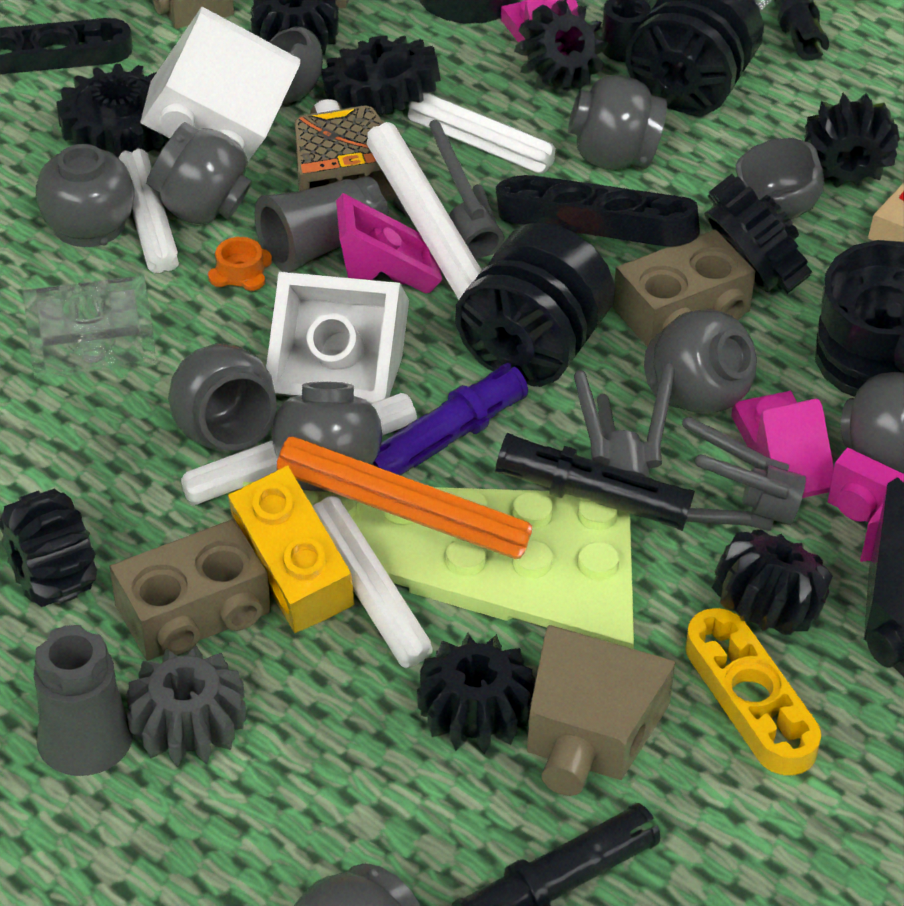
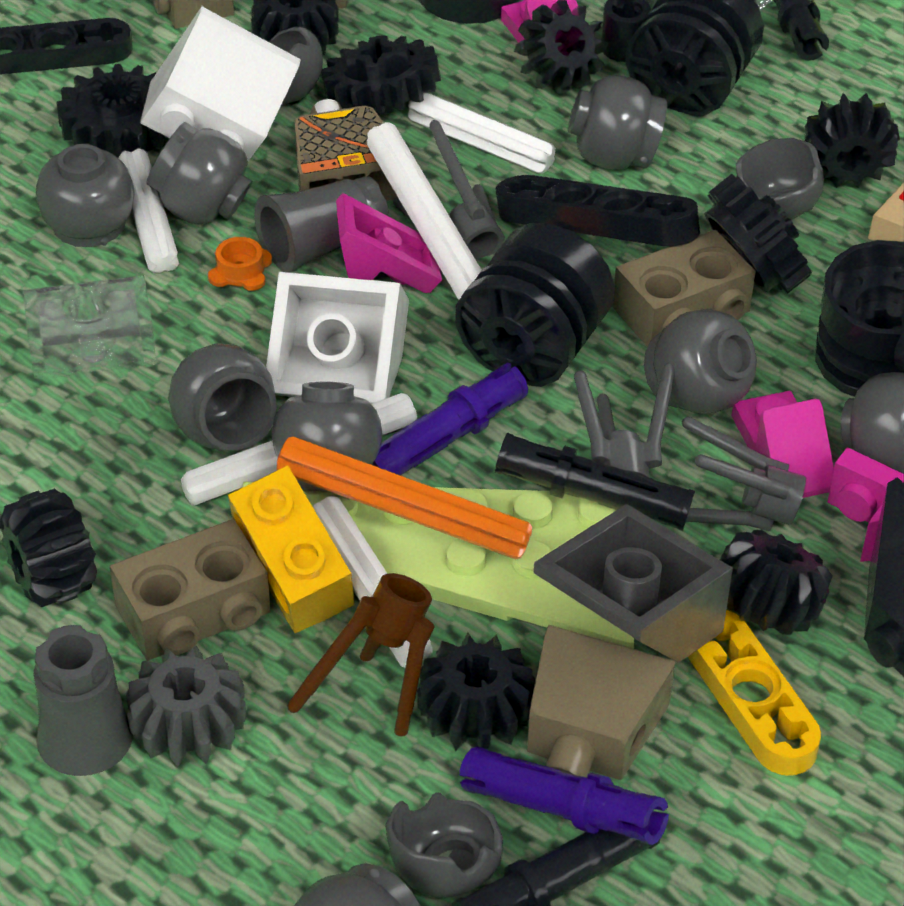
none -> reddish brown plant [287,573,435,737]
none -> dark grey hair [385,792,503,898]
none -> dark purple pin [460,746,669,845]
none -> flat silver slope [533,504,733,663]

